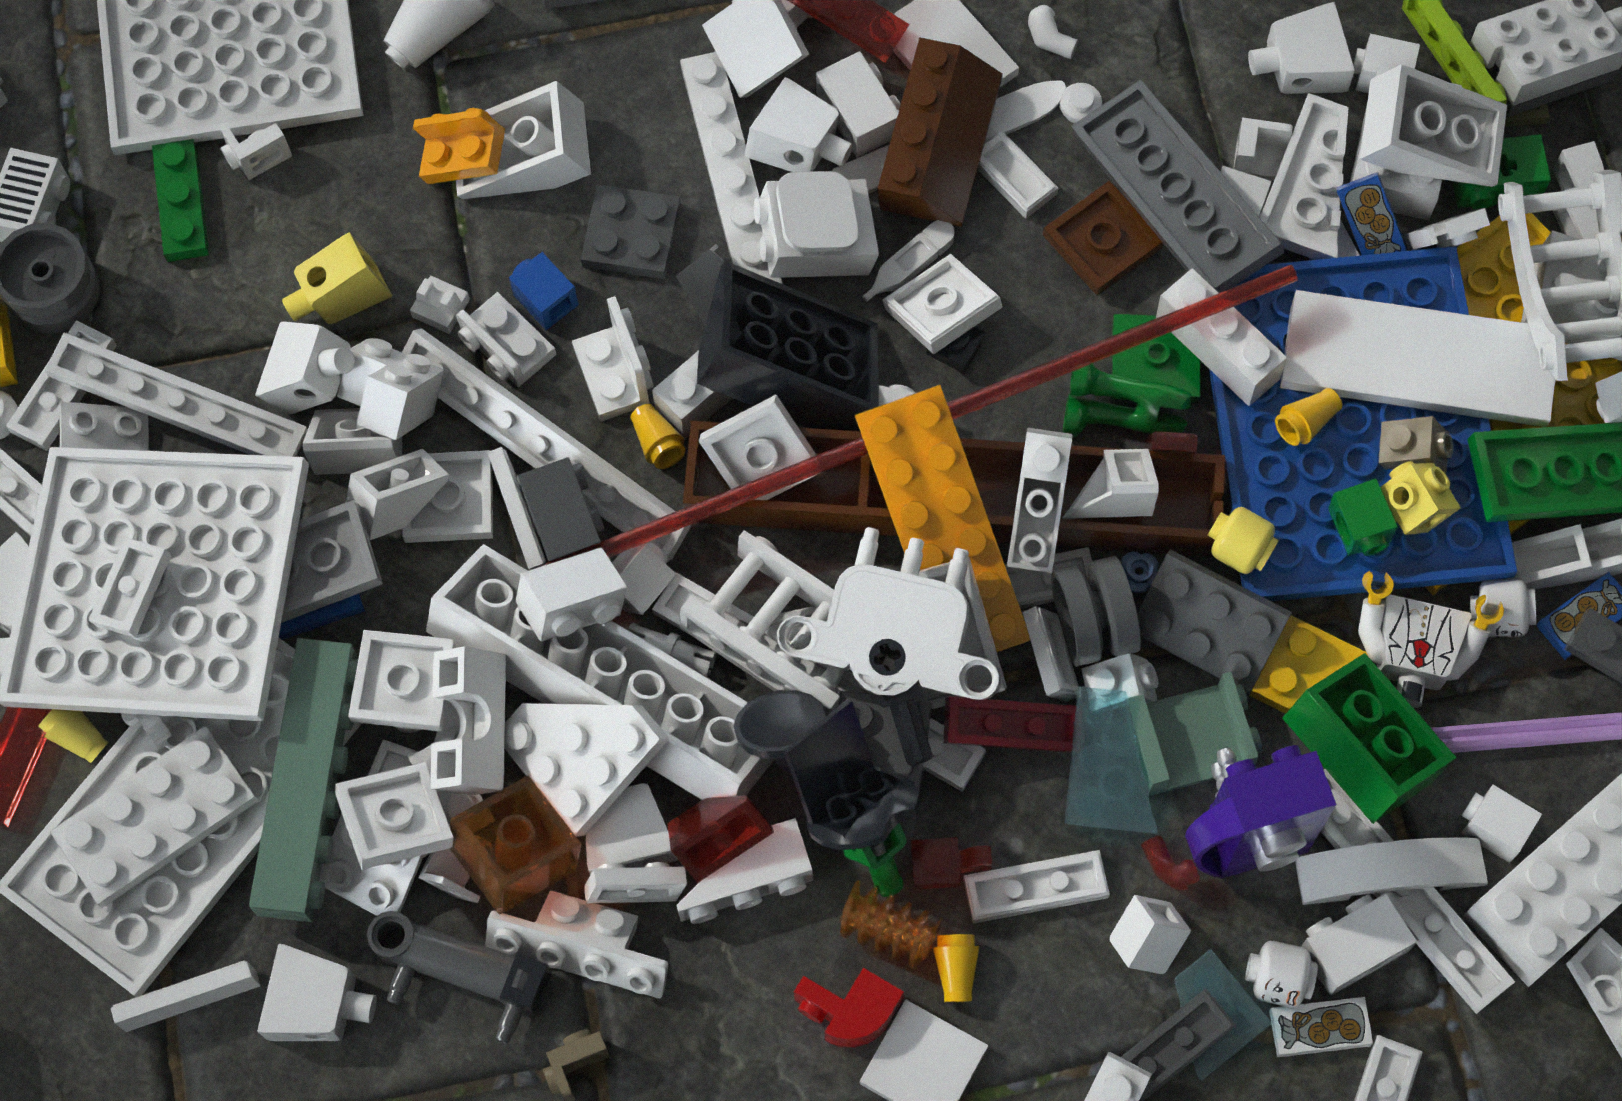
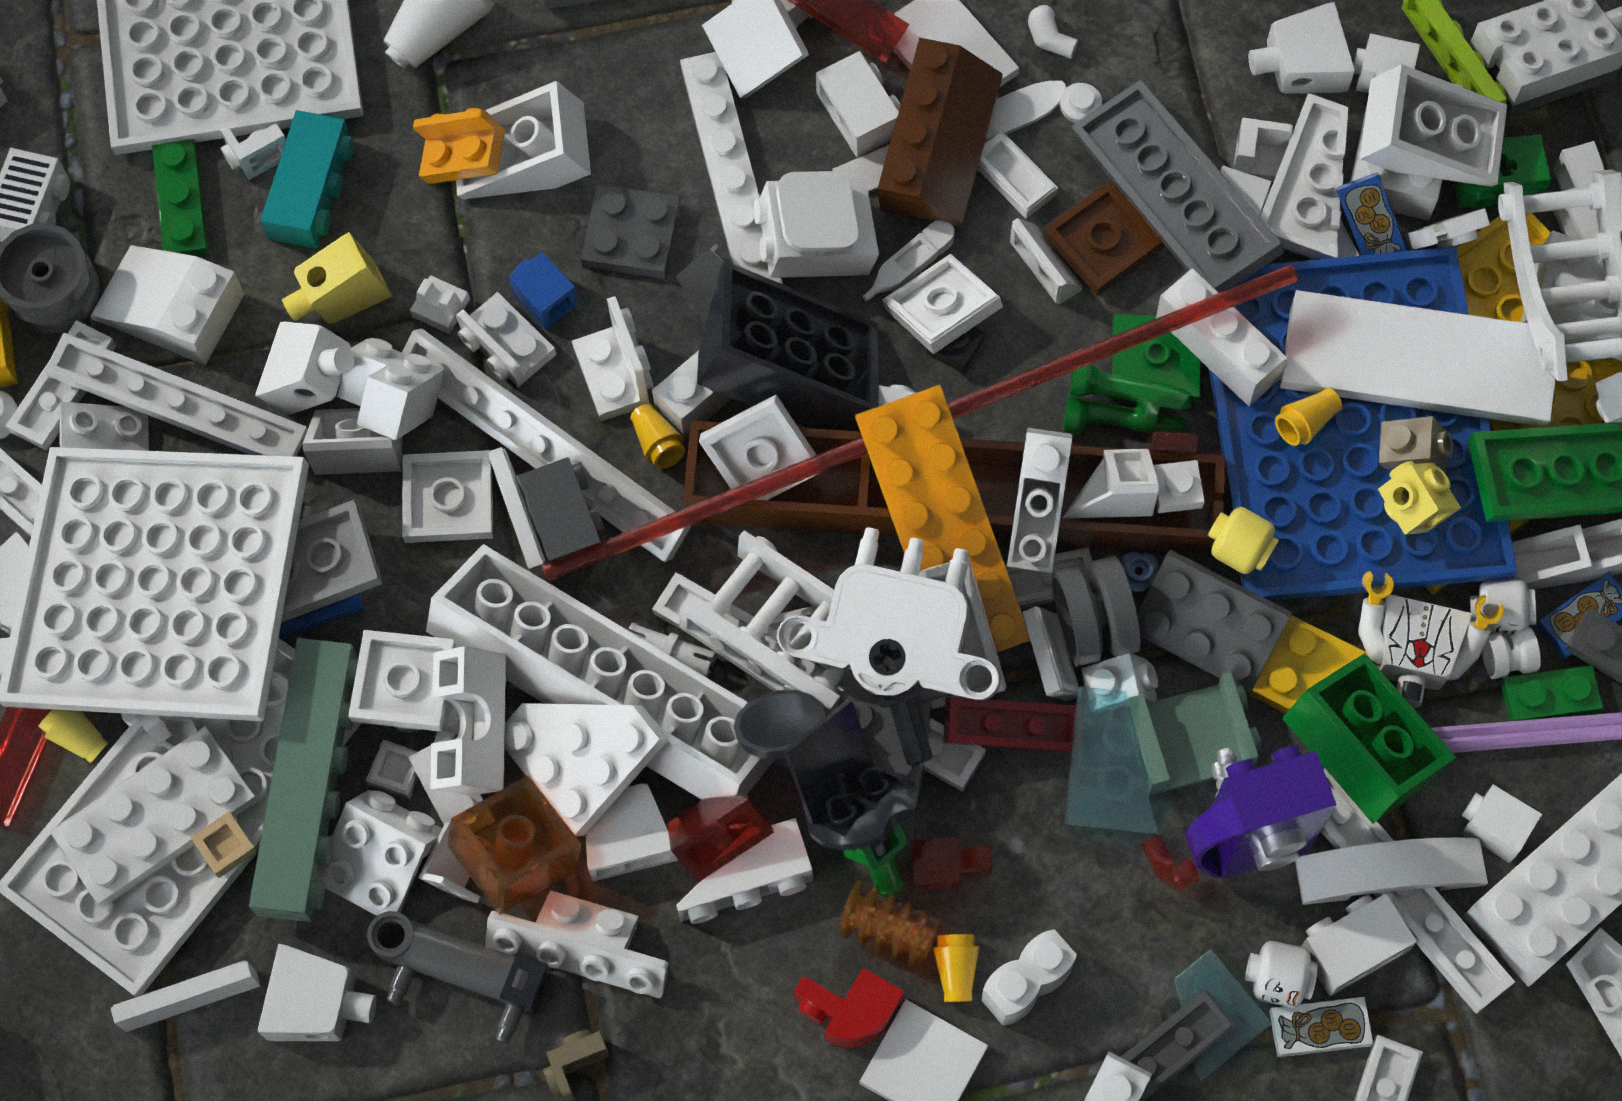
white plate [89,537,171,638] -> none
white plate [335,762,453,870] -> none
white slope [346,449,449,540] -> none
white brick [515,547,627,642] -> none
white plate [584,862,687,904] -> none
white brick [612,543,677,615] -> none
white torso [744,77,853,172] -> none
white tile [963,850,1110,924] -> none
white panel [1110,895,1191,974] -> none
green brick [1328,479,1398,556] -> none
none -> white slope [91,245,245,365]
none -> tan plate [190,811,258,878]
none -> teal brick [260,110,354,249]
none -> white brick [981,929,1077,1026]
none -> white slope [1010,218,1083,304]
none -> white plate [1153,460,1205,513]
none -> white wheel [1482,628,1541,679]
none -> green plate [1500,665,1603,721]

